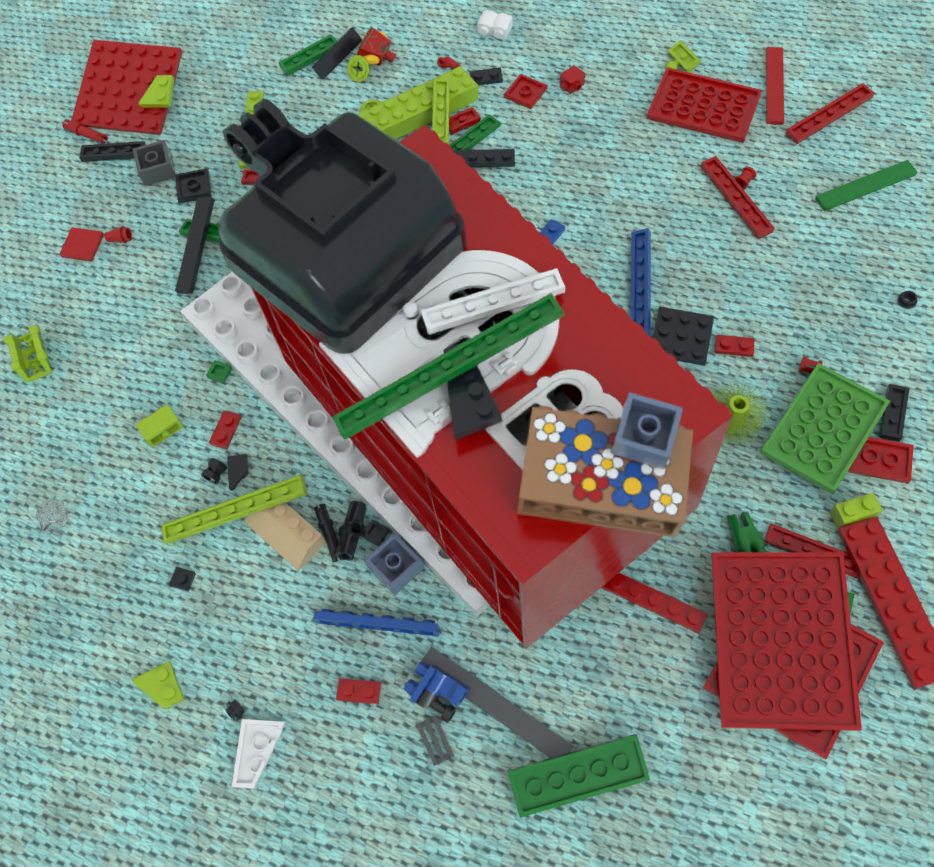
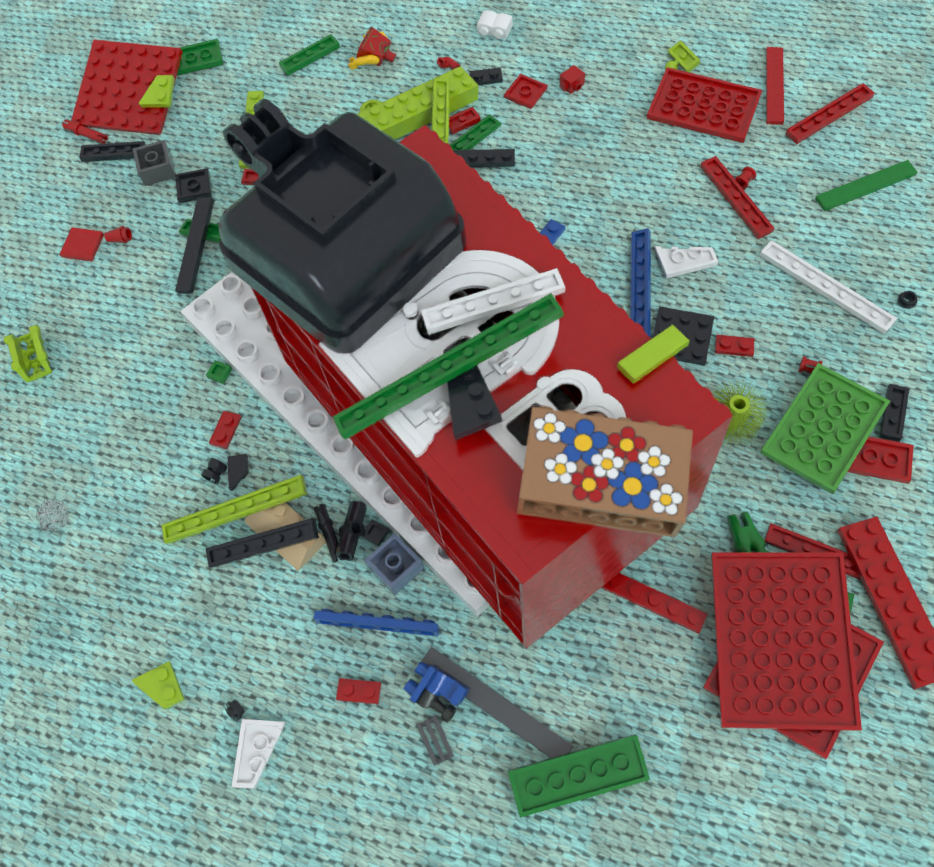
lime brick [136,404,184,448] -> none
black plate [169,567,196,592] -> none
black tile [312,27,362,79] -> none
lime gear [347,55,371,82] -> none
sand blue brick [611,392,683,469] -> none
lime brick [830,493,883,529] -> none
none -> green plate [177,38,224,76]
none -> black tile [206,518,319,568]
none -> lime tile [617,325,689,384]
none -> white wing [654,246,719,279]
none -> white plate [760,240,897,334]

